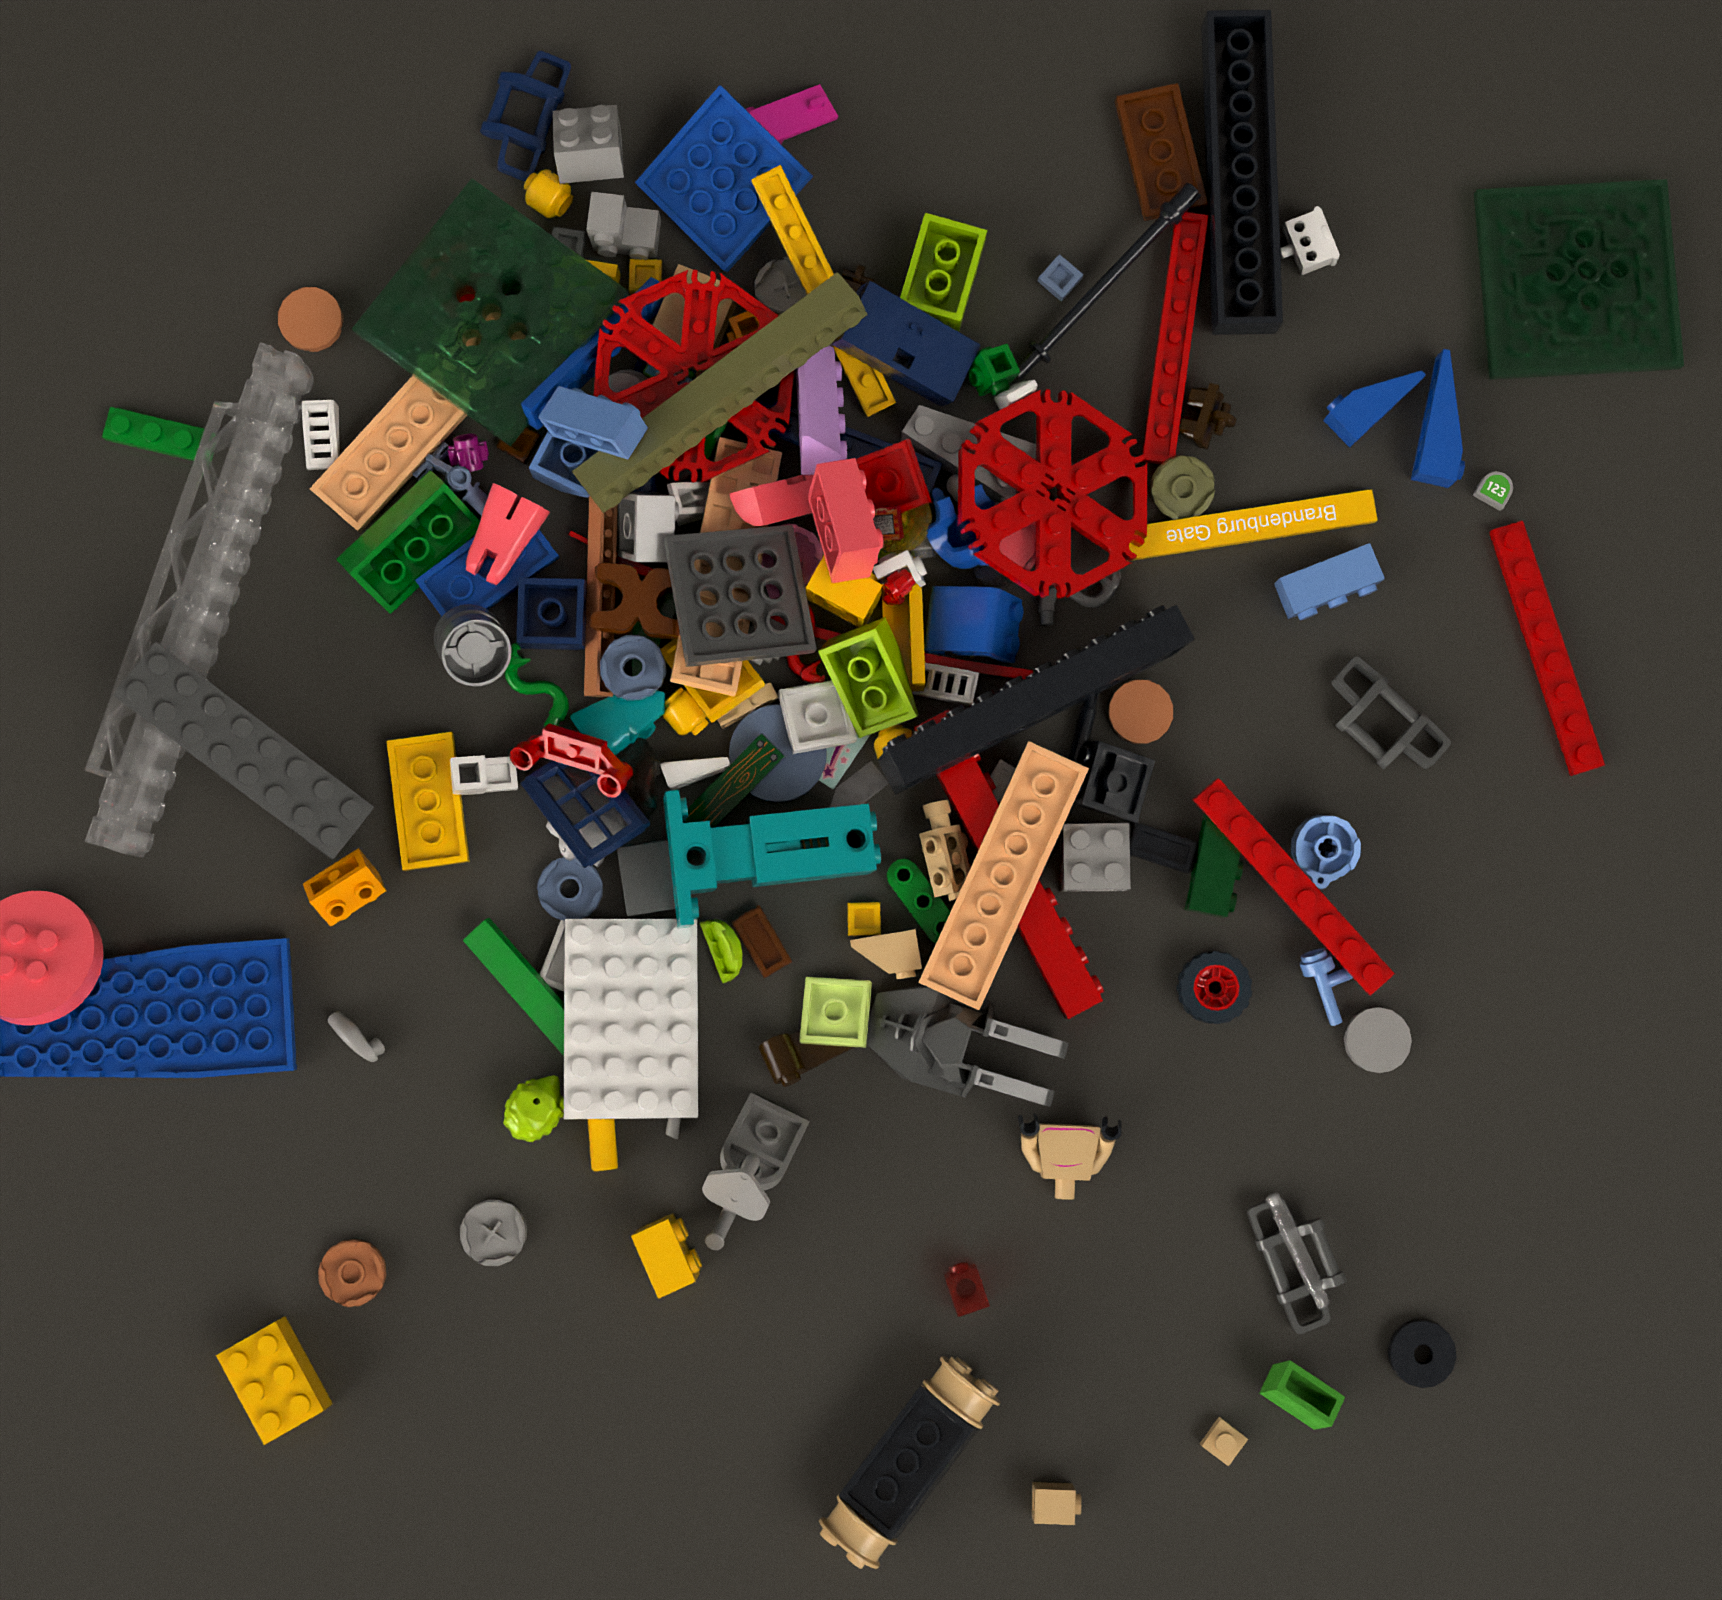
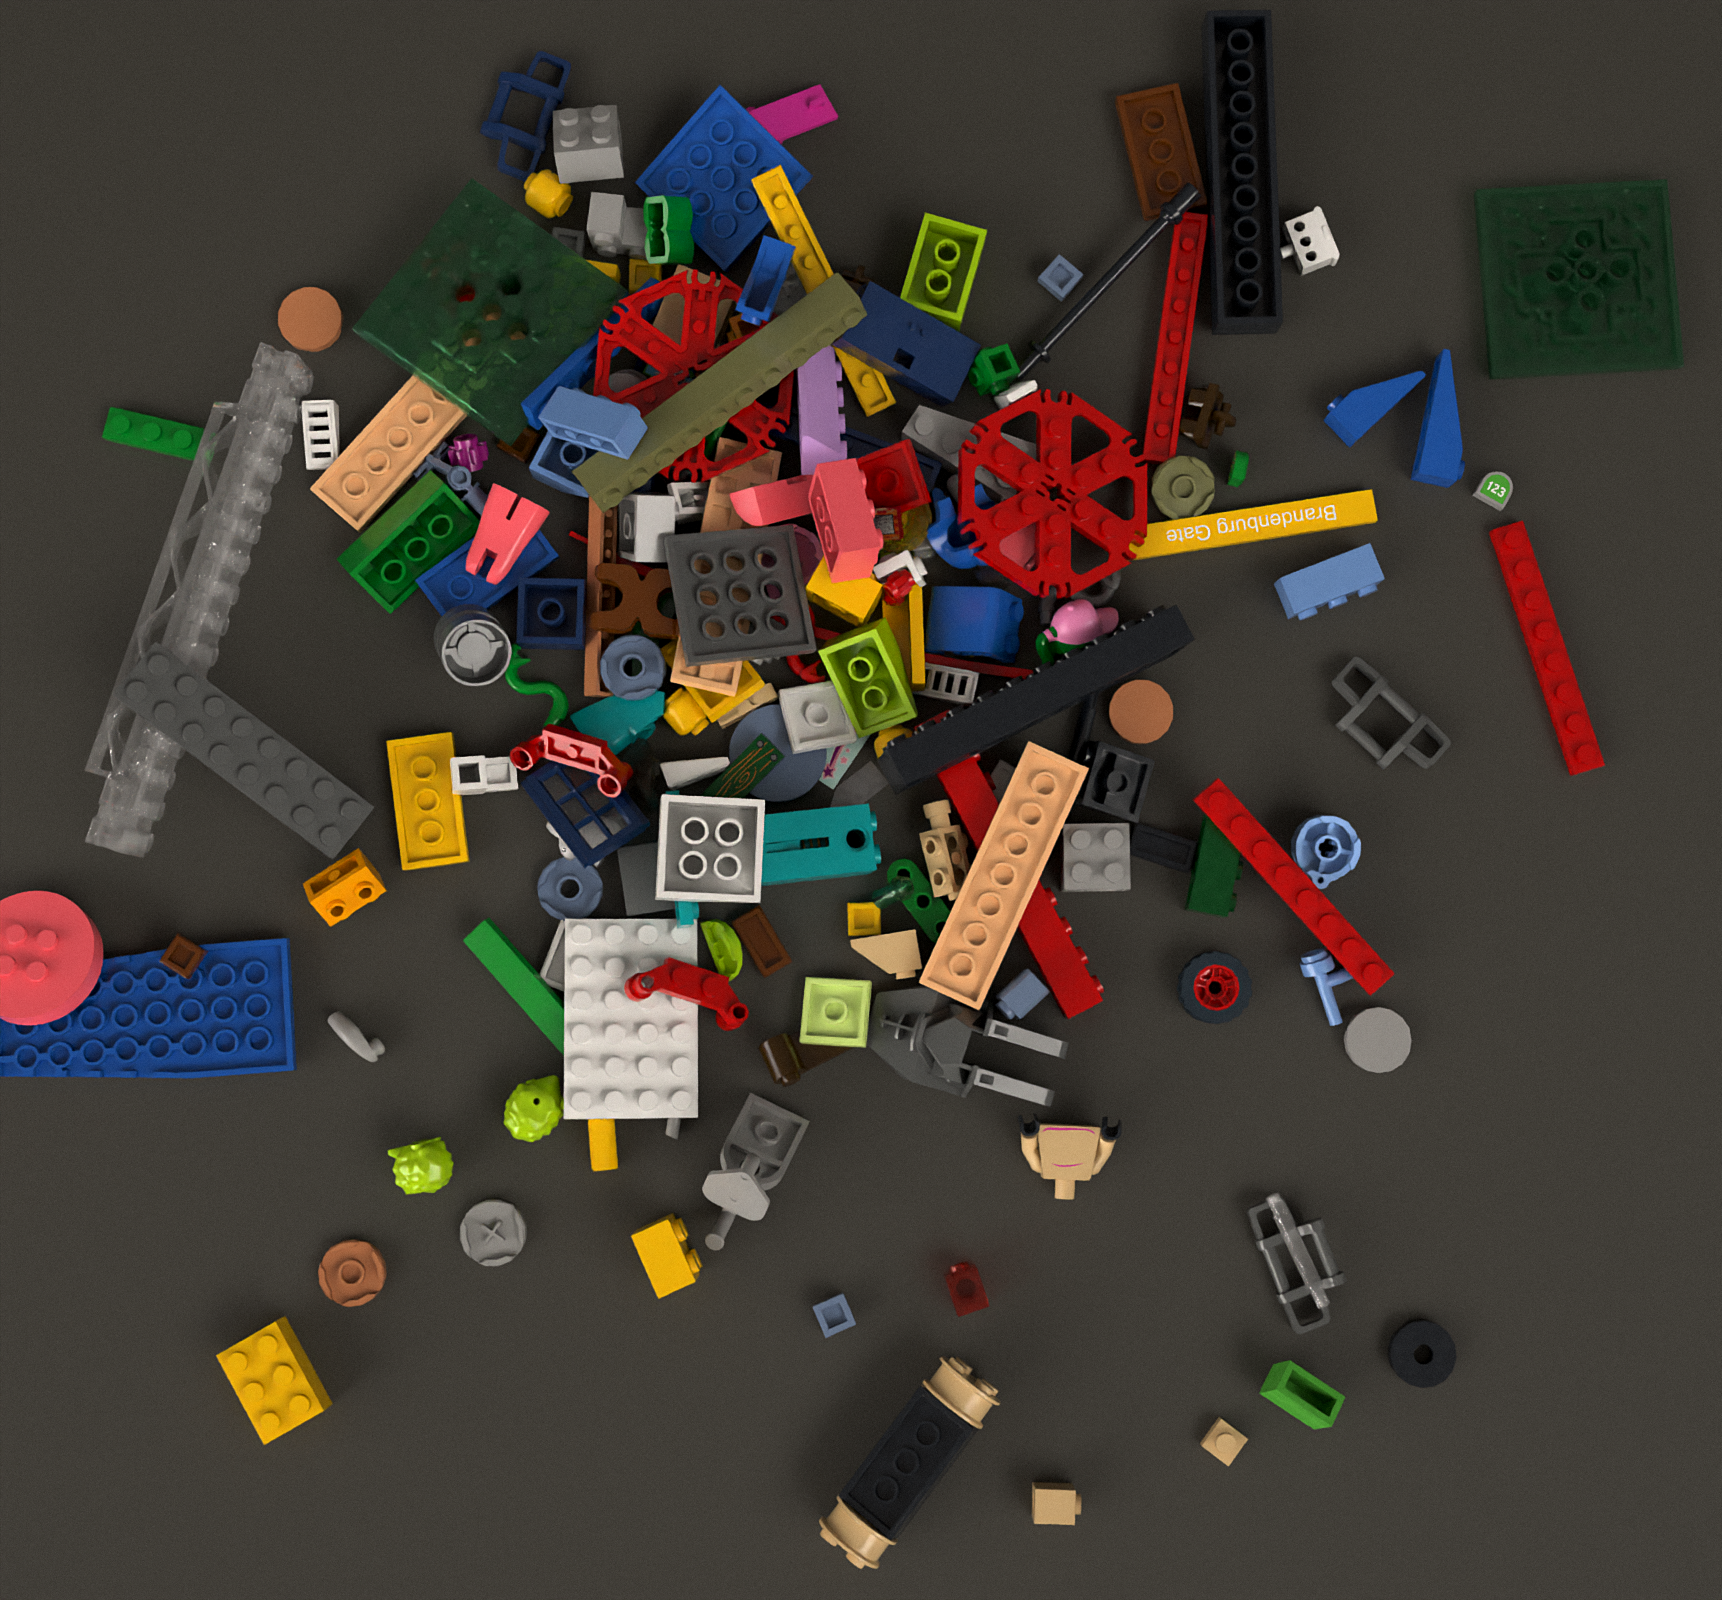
none -> reddish brown tile [159,933,208,979]
none -> lime animal [387,1137,454,1194]
none -> red plate [624,957,749,1031]
none -> green brick [643,195,694,265]
none -> white slope [655,794,765,903]
none -> blue arch [736,235,796,326]
none -> sand blue plate [812,1292,856,1338]
none -> clear green pin [872,876,914,909]
none -> sand blue brick [995,969,1050,1020]
none -> bright pink hair [1036,599,1119,666]
none -> green tile [1227,450,1249,487]

